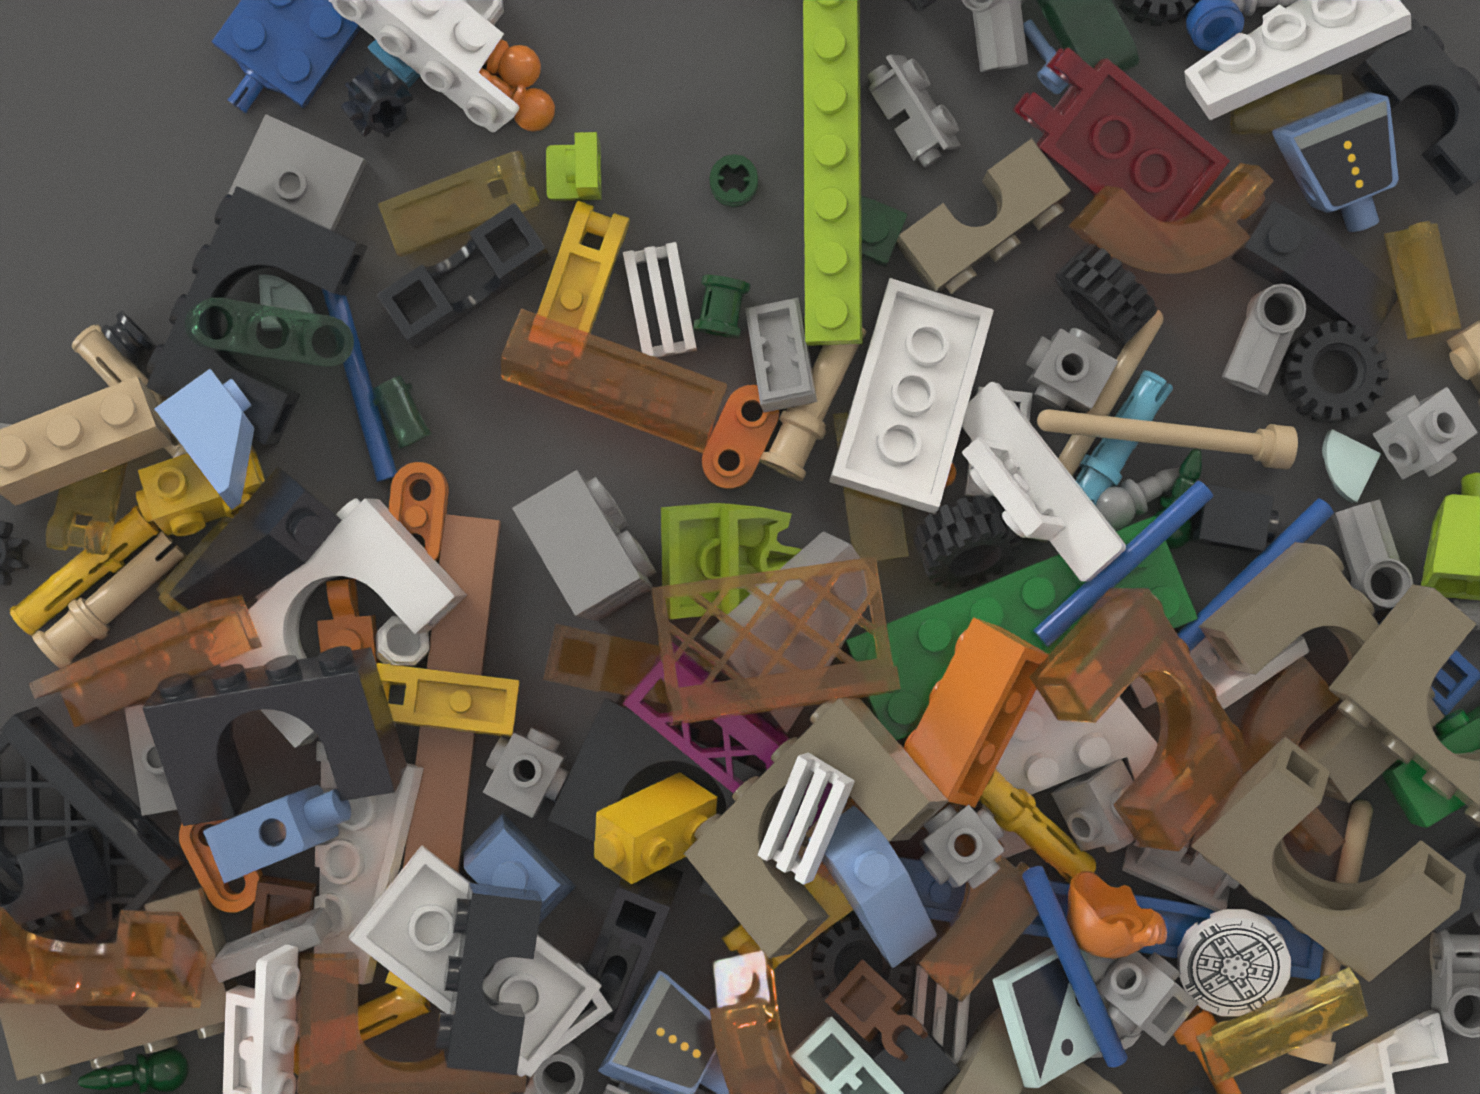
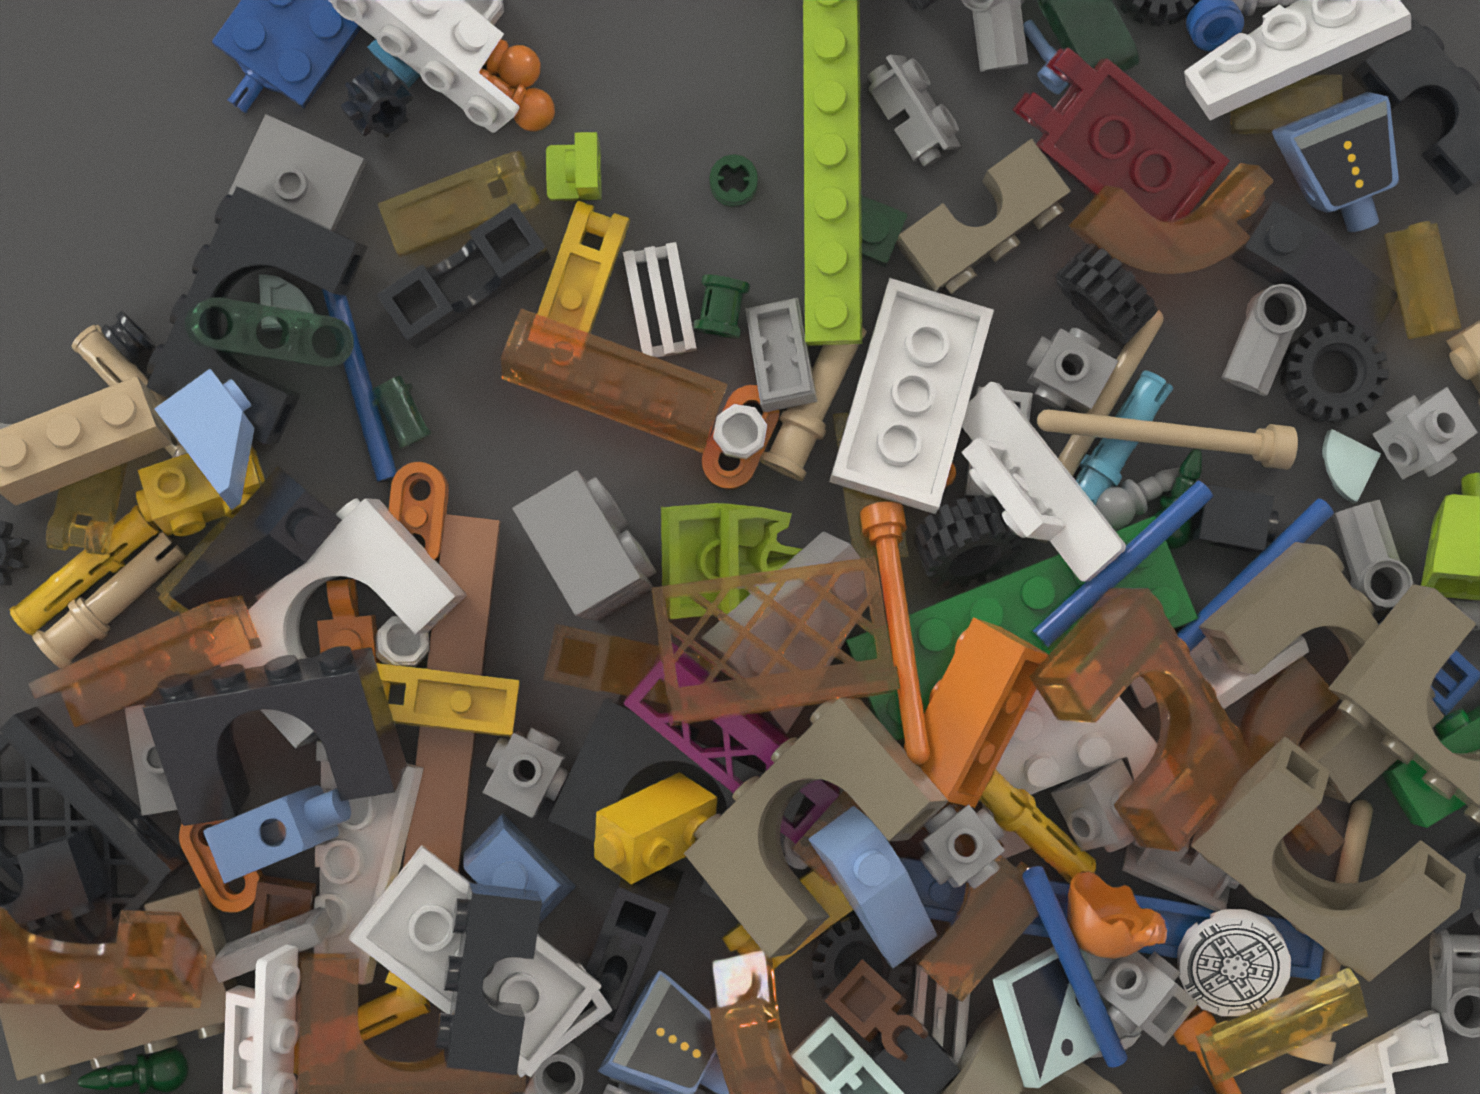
white tile [758,752,855,885] -> none
none -> white tile [713,404,767,459]
none -> orange piece [860,501,930,765]

